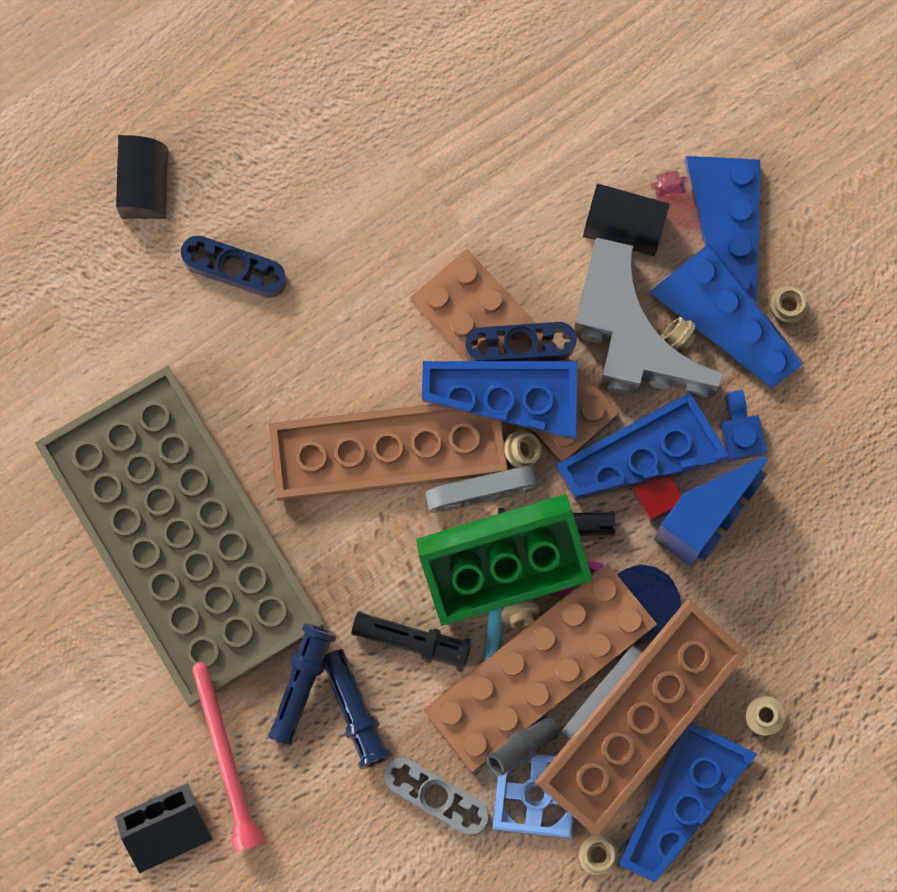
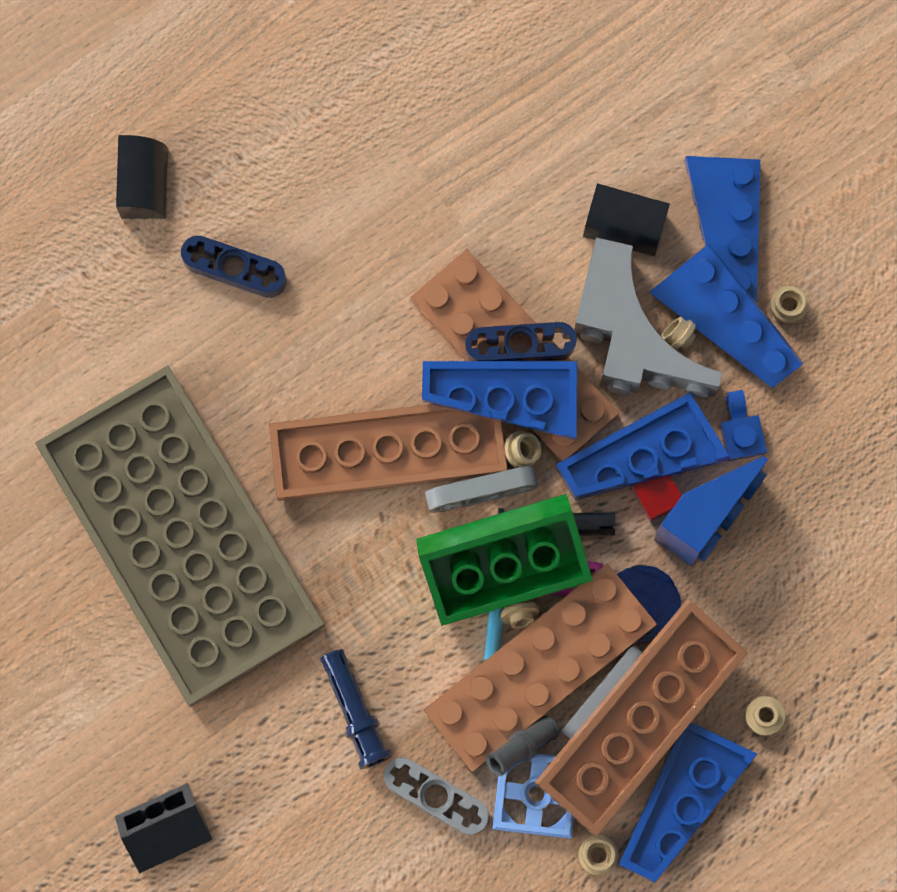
coral piece [193,662,265,852] -> none
dark blue pin [268,623,337,745] -> none
black pin [351,611,472,673] -> none
clear pink plate [650,171,688,199] -> none

